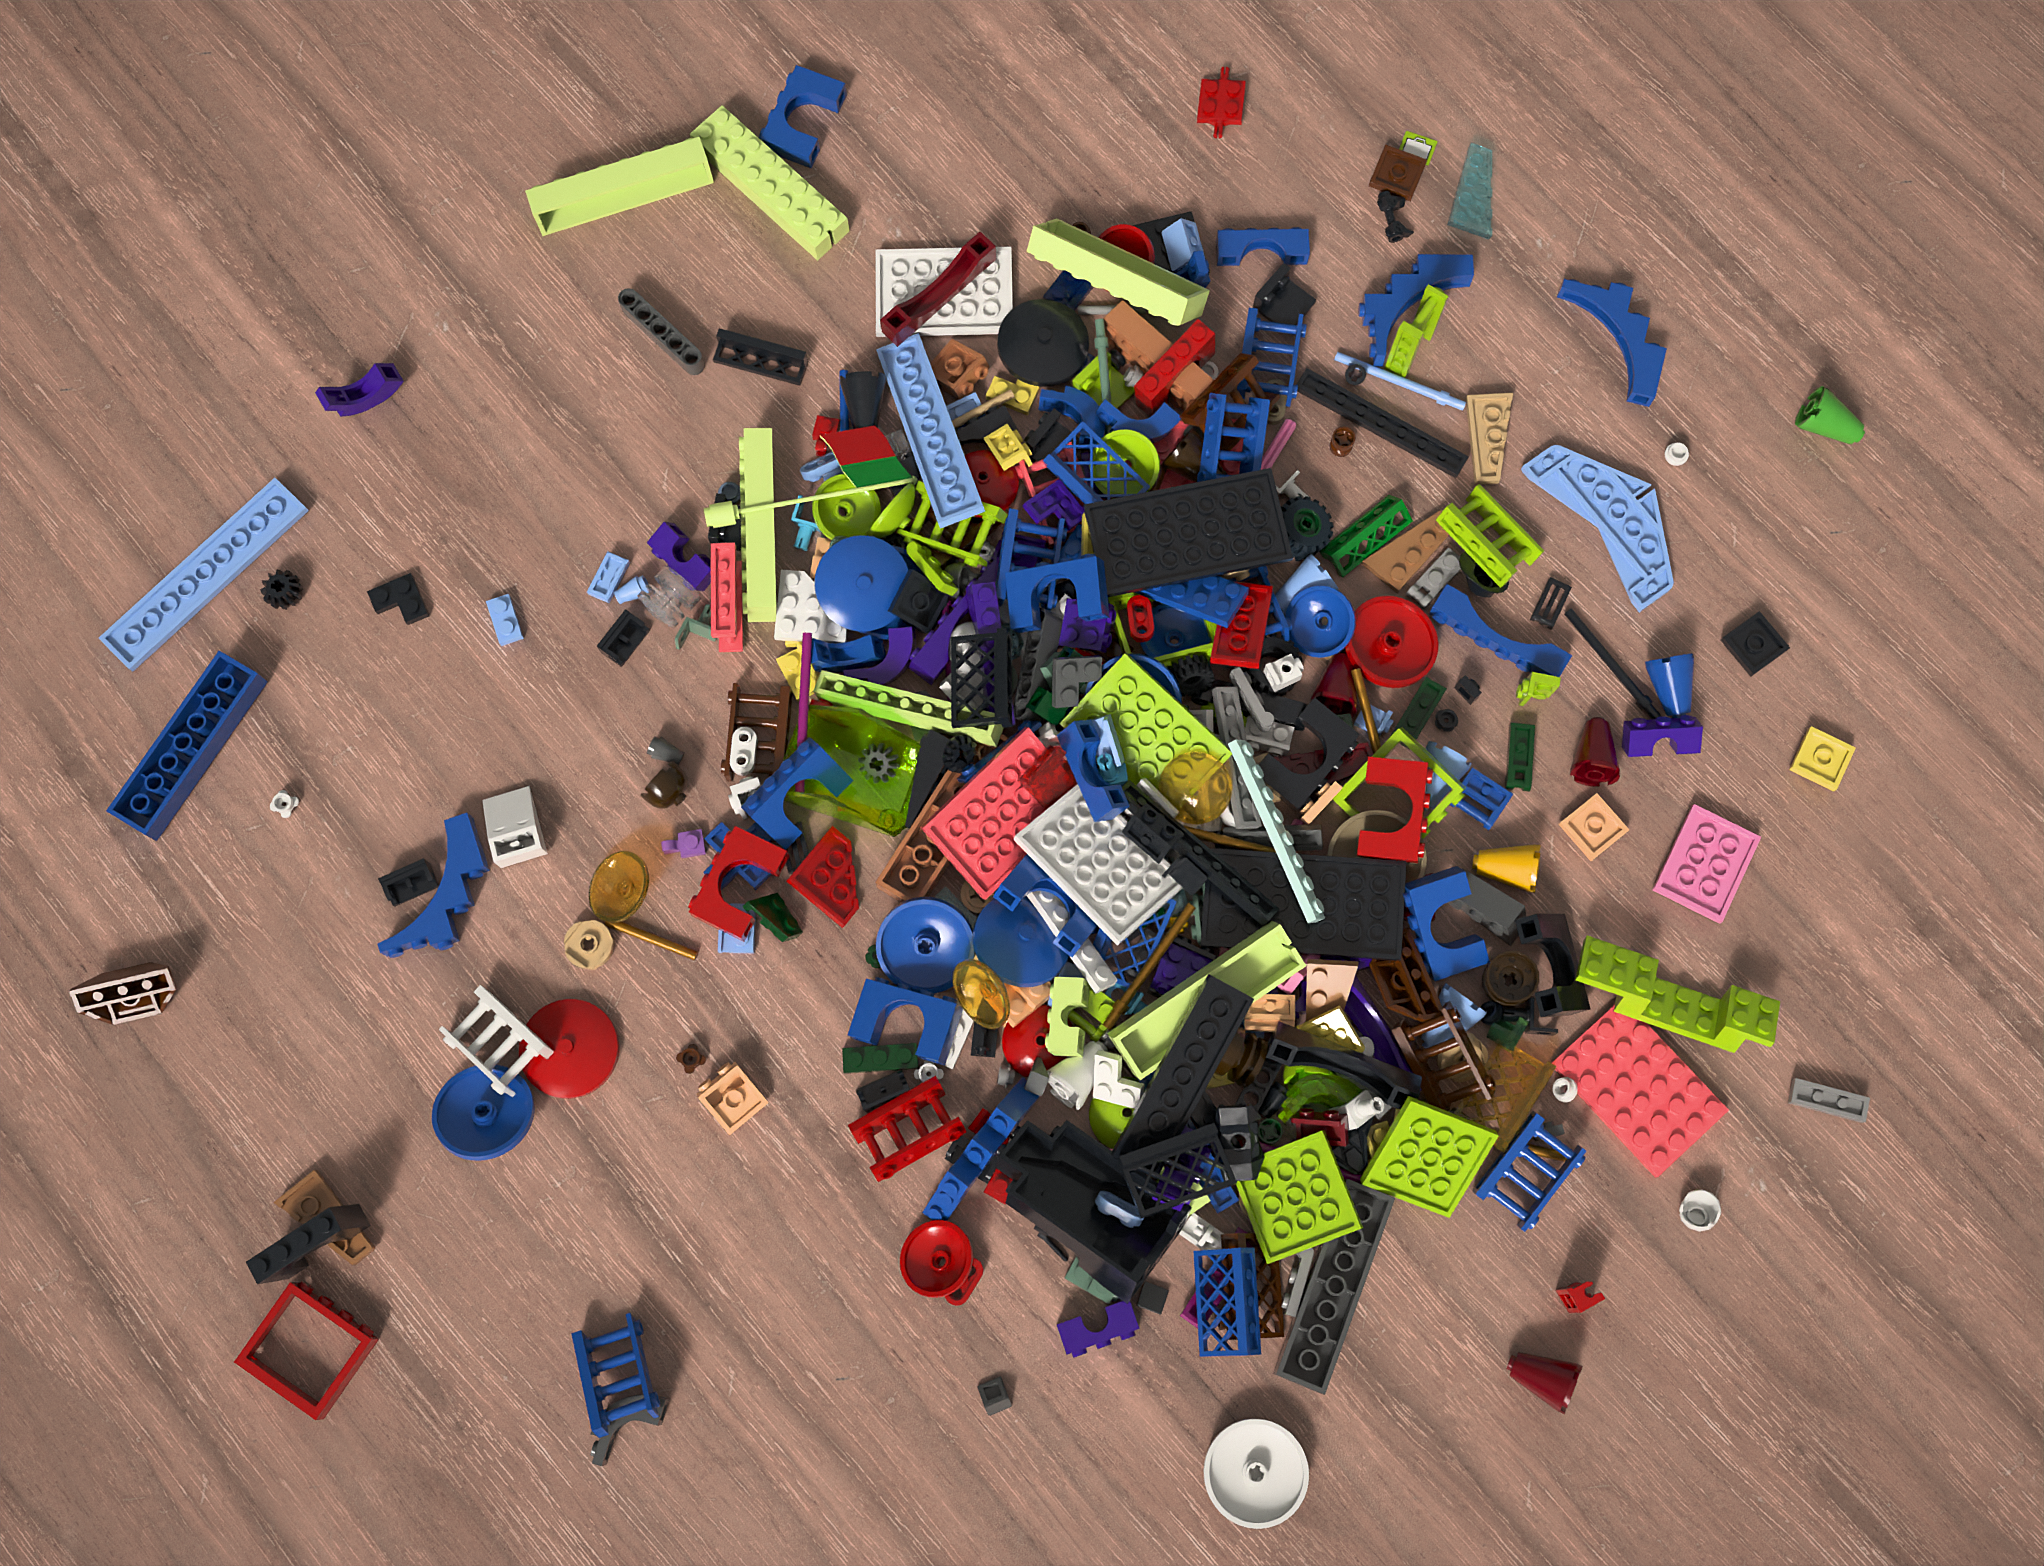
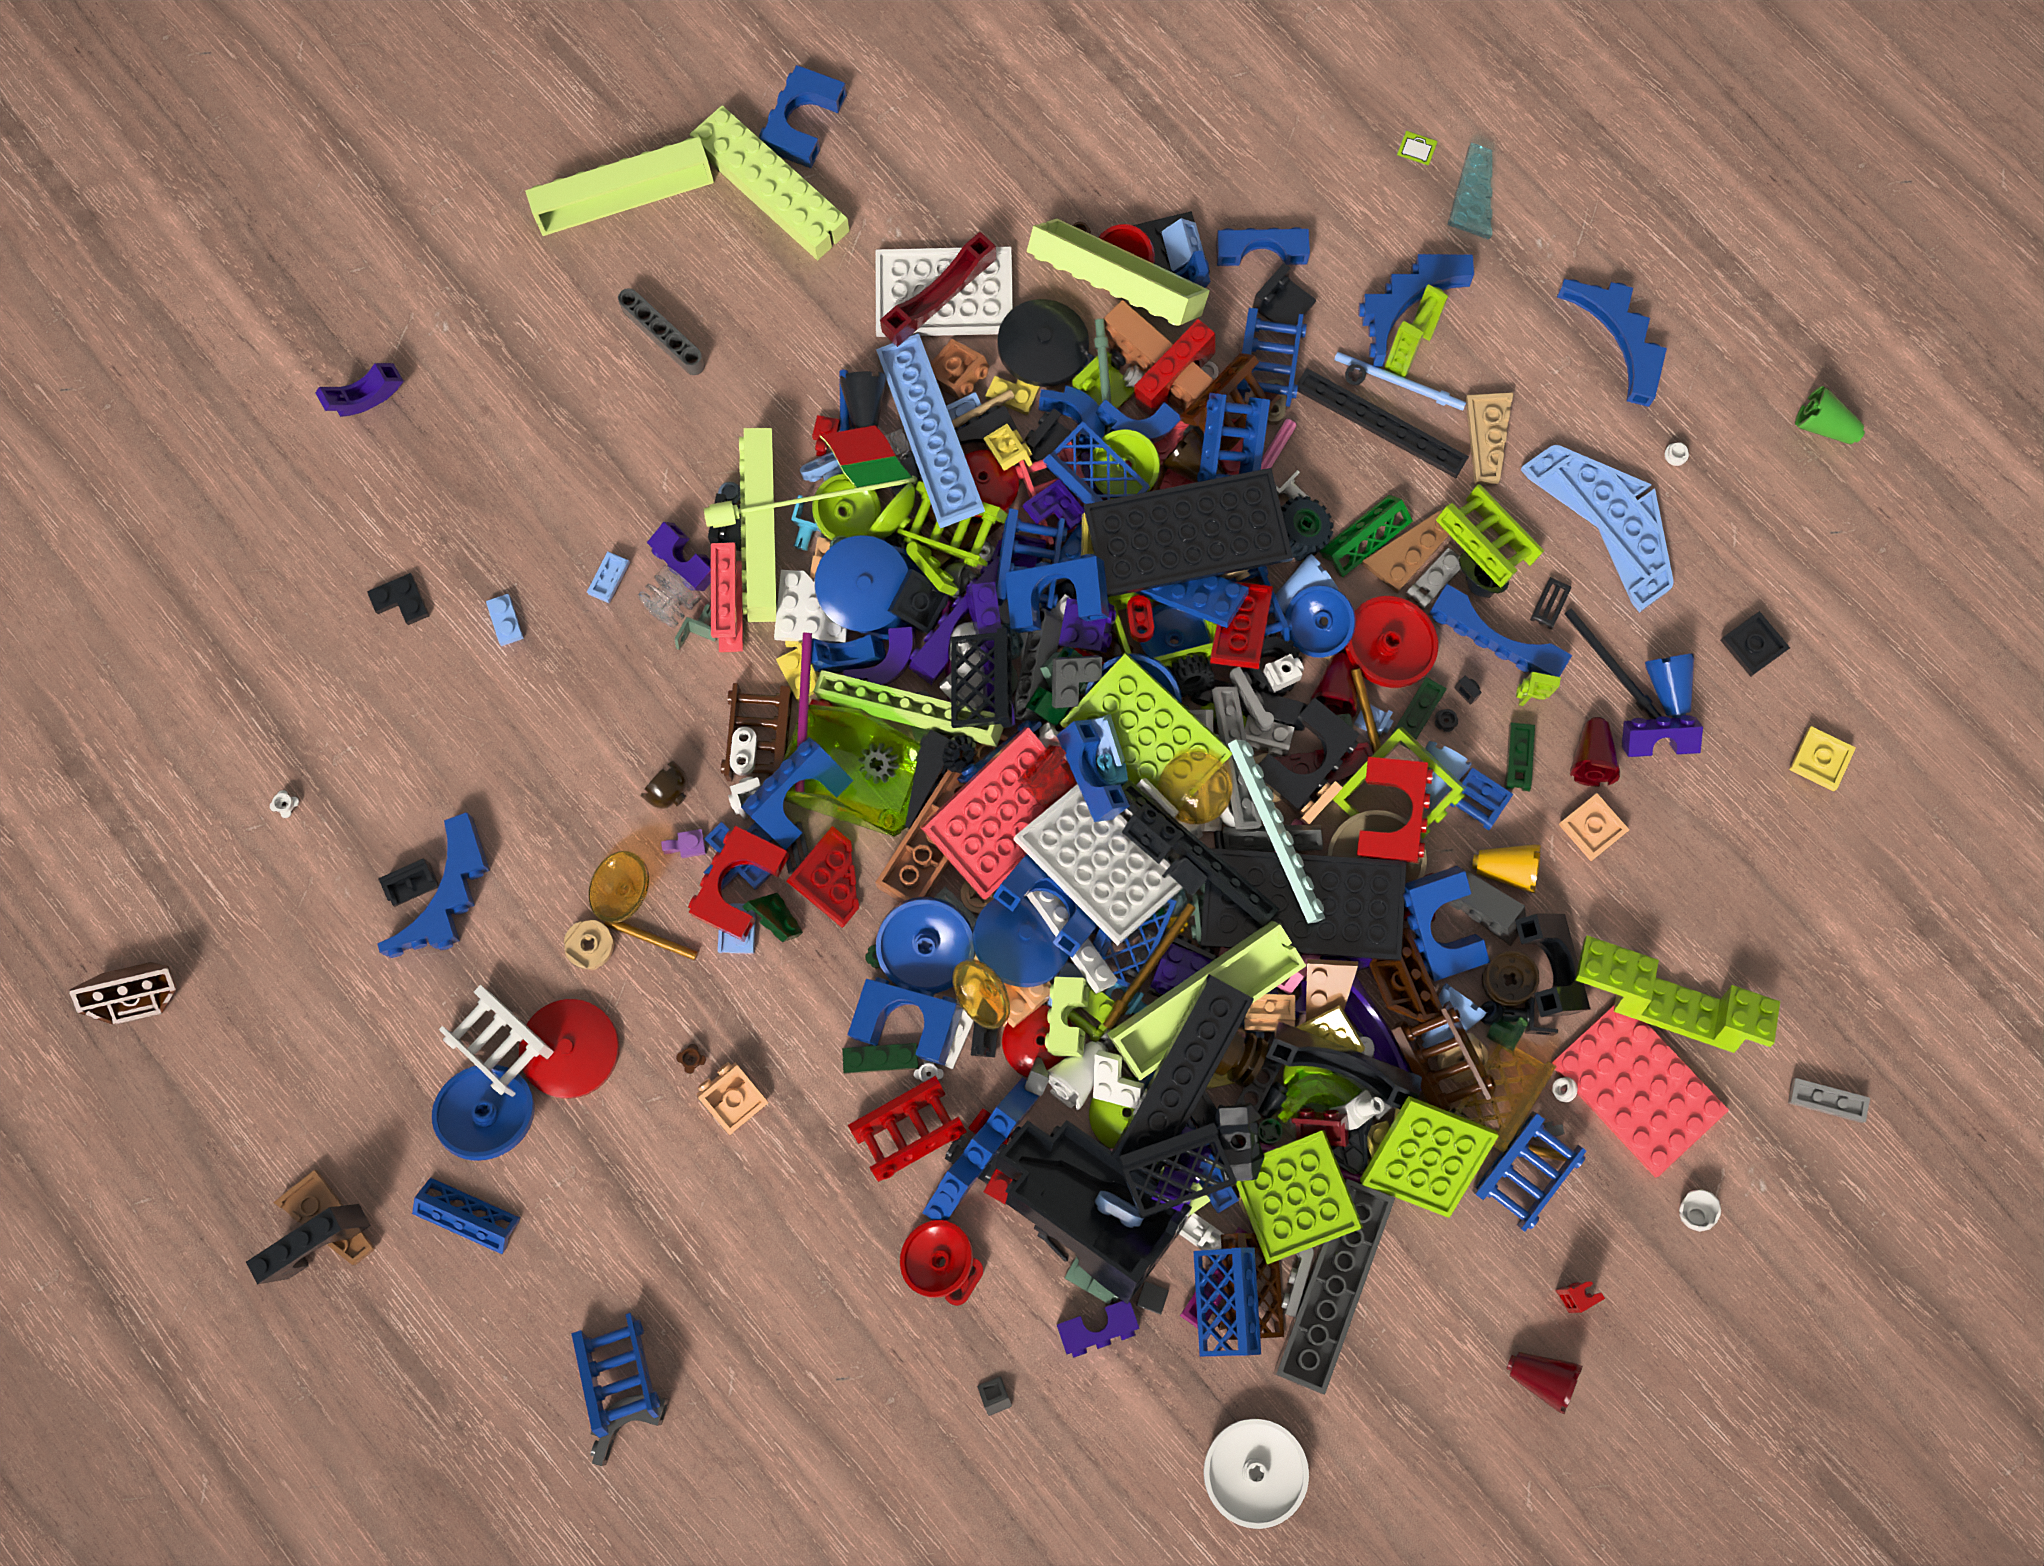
light blue plate [99,478,309,672] -> none
blue brick [106,651,268,841] -> none
red window [234,1281,379,1420] -> none
black gear [260,569,304,610] -> none
white slope [483,786,548,868] -> none
black hinge [597,609,650,667] -> none
light blue cone [614,575,651,604] -> none
dark grey cone [647,736,685,765] -> none
black fence [713,328,809,386] -> none
black hinge [856,1069,910,1112] -> none
light grey plate [997,1064,1015,1088] -> none
clear blue plate [1043,270,1094,311] -> none
light grey bar [1078,305,1146,315] -> none
pearl gold bar [1183,825,1276,853] -> none
red plate [1197,67,1246,139] -> none
reddish brown wheel [1329,426,1356,457] -> none
reddish brown plate [1369,144,1427,202] -> none
black piece [1377,191,1414,243] -> none
bright pink plate [1652,804,1761,924] -> none
none -> blue fence [412,1178,520,1254]

